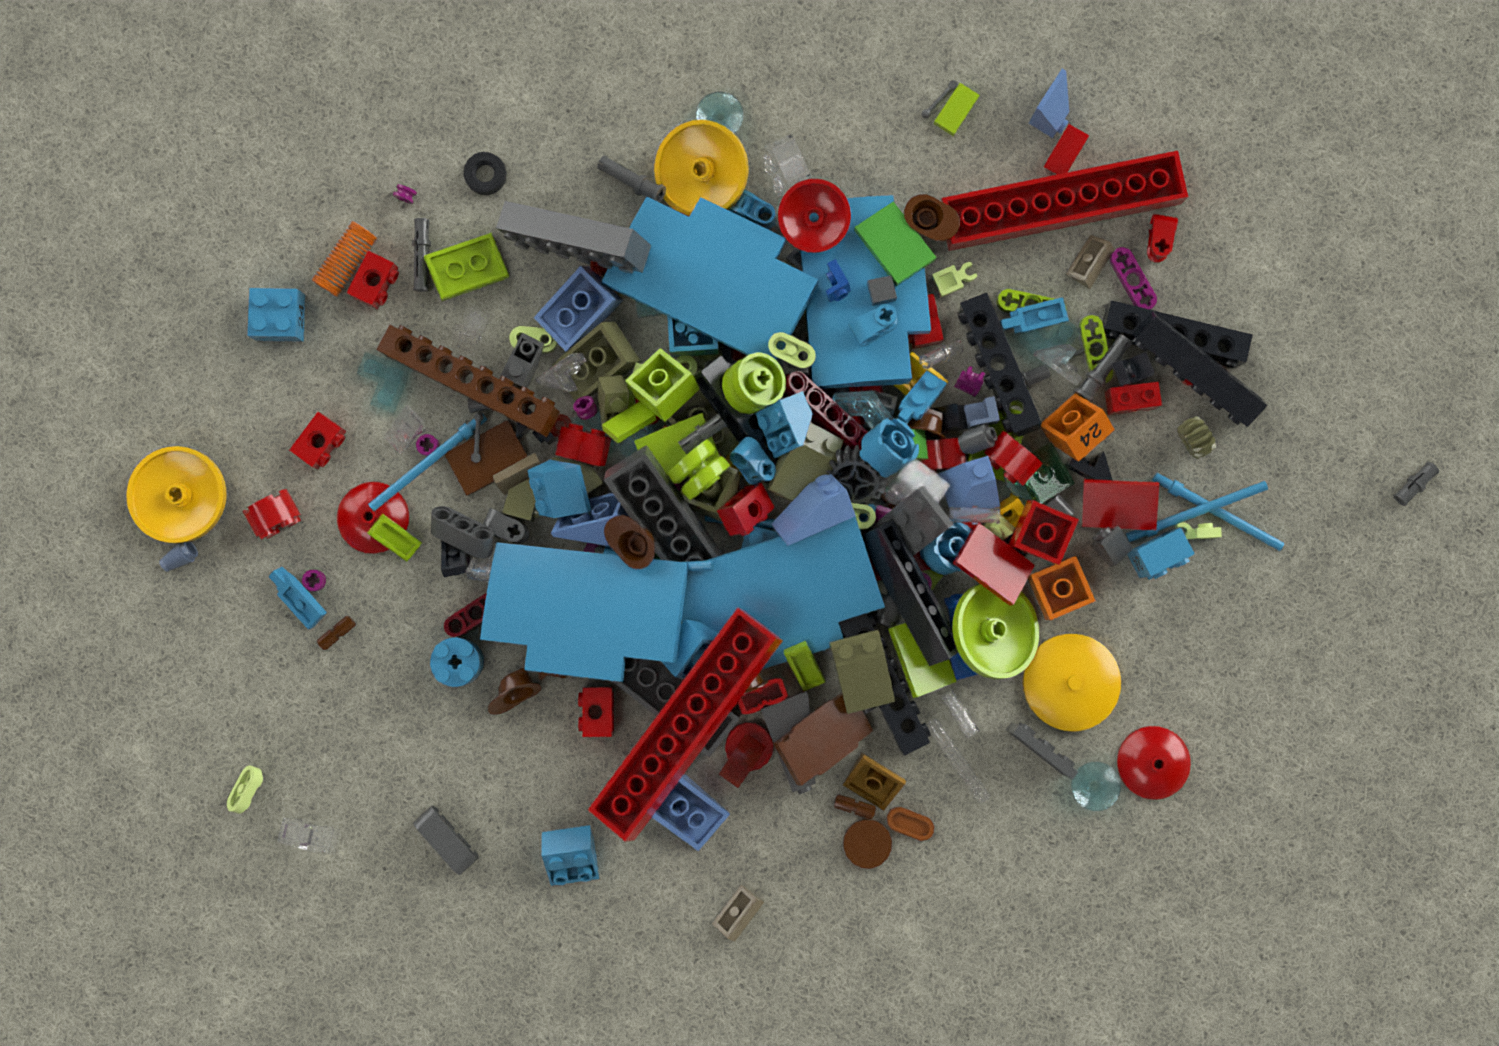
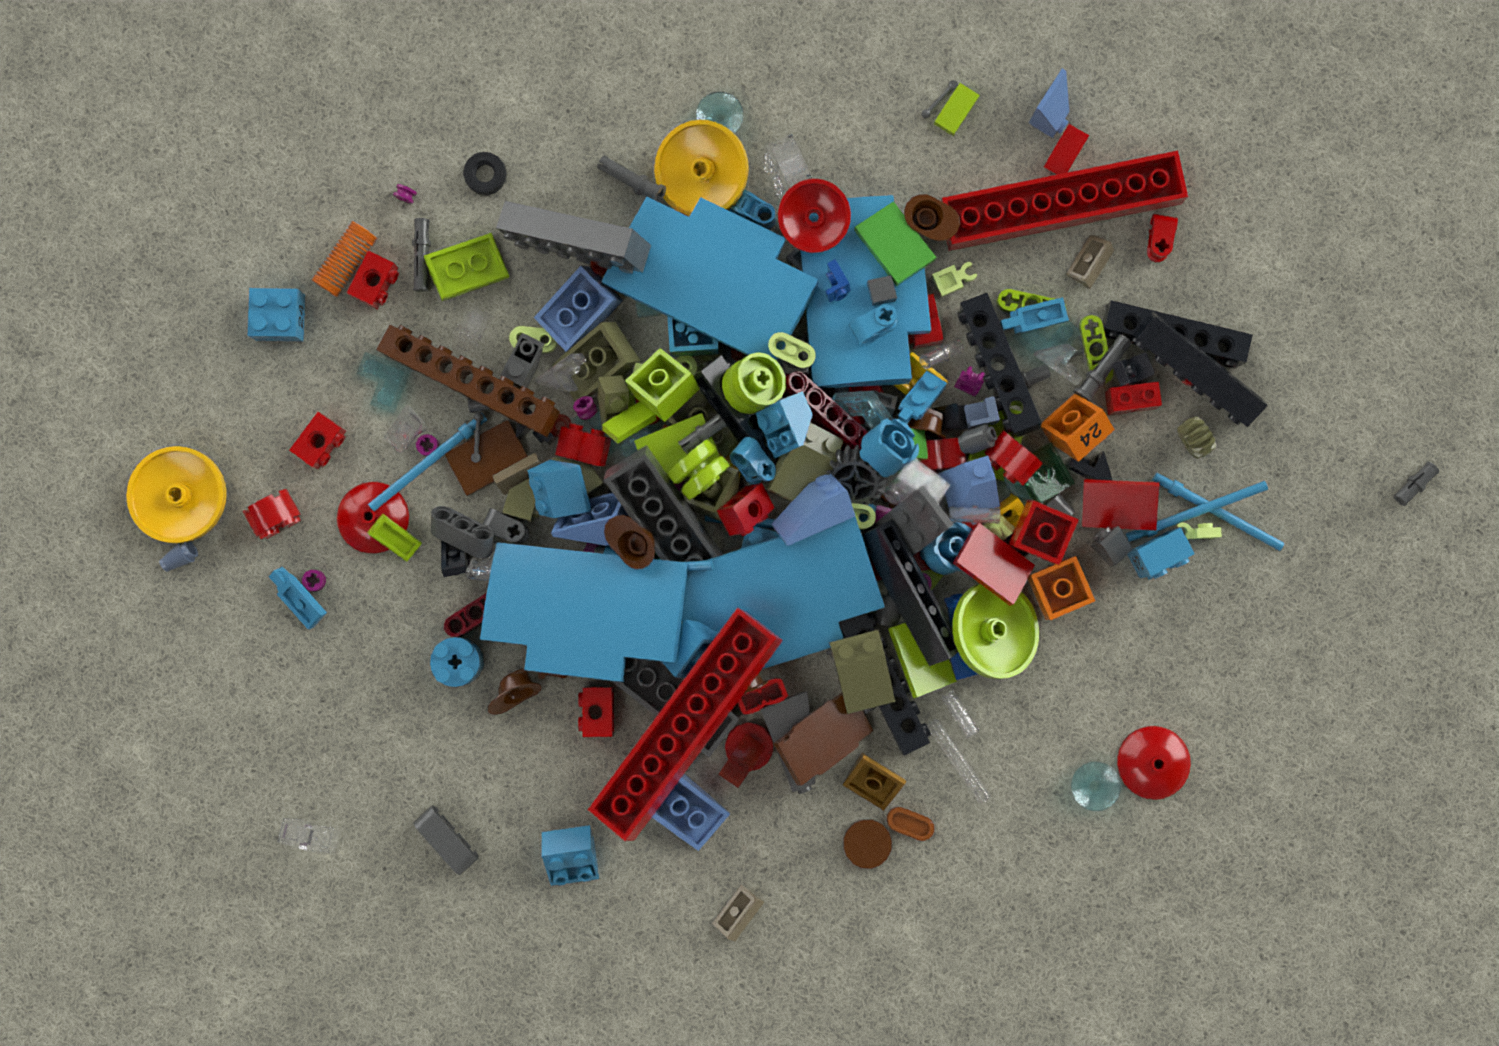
yellowish green plate [227,765,263,814] -> none
reddish brown piece [317,616,356,650] -> none
lime tile [783,641,826,692] -> none
reddish brown piece [834,794,876,819] -> none
dark grey plate [1006,722,1078,780] -> none
yellow dish [1022,634,1121,731] -> none
magenta beam [1110,247,1157,310] -> none

